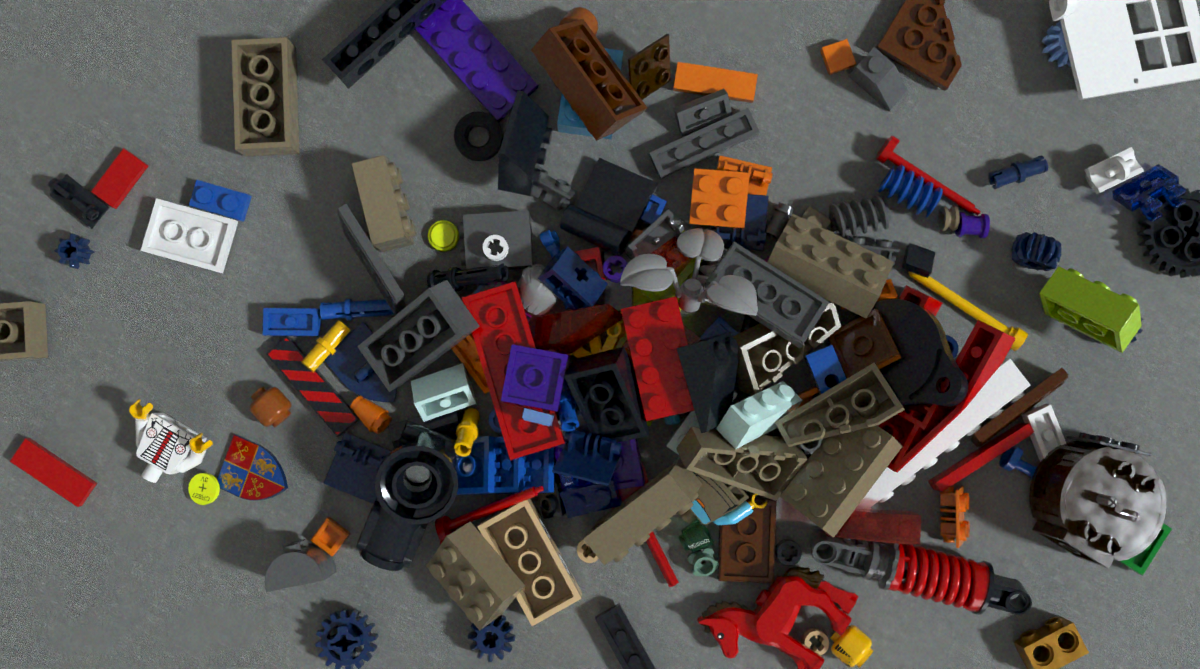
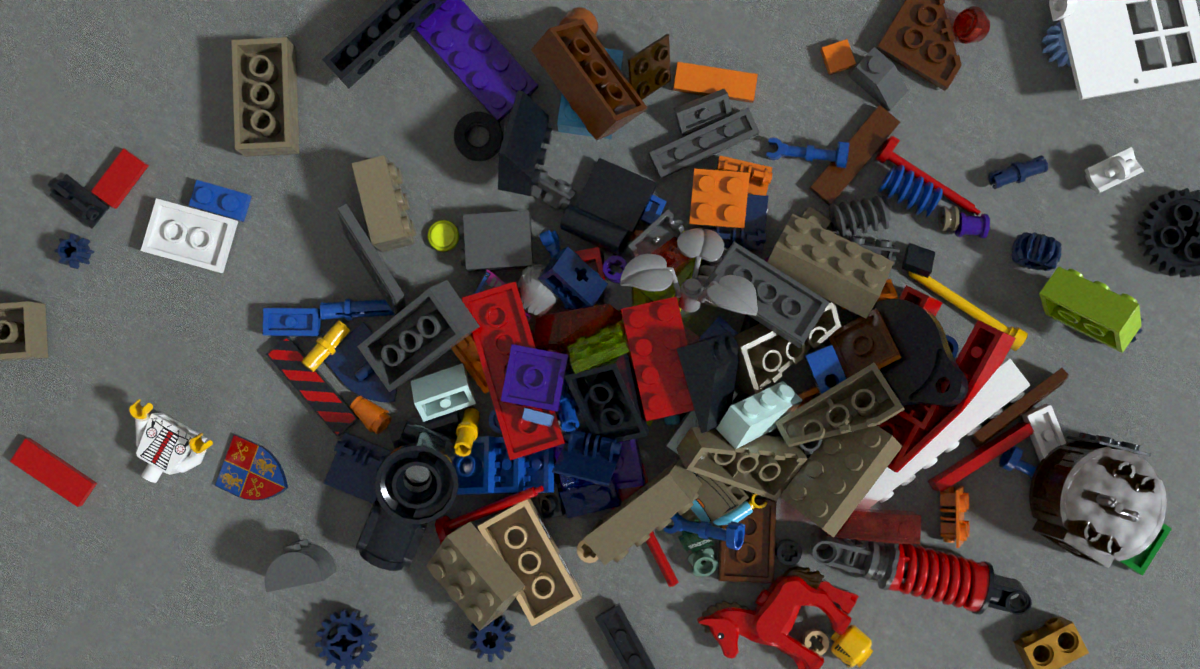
neon yellow piece [188,473,220,505] -> none
dark orange head [249,386,292,428] -> none
orange tile [311,517,351,557] -> none
black pin [427,263,509,292] -> none
white bush [483,235,509,261] -> none
dark grey pin [765,202,794,239] -> none
clear blue plate [1112,164,1186,222] -> none
none -> clear neon green plate [567,325,629,374]
none -> blue piece [664,512,745,550]
none -> blue piece [766,138,850,168]
none -> reddish brown tile [809,105,900,206]
none -> clear red cone [953,6,990,44]

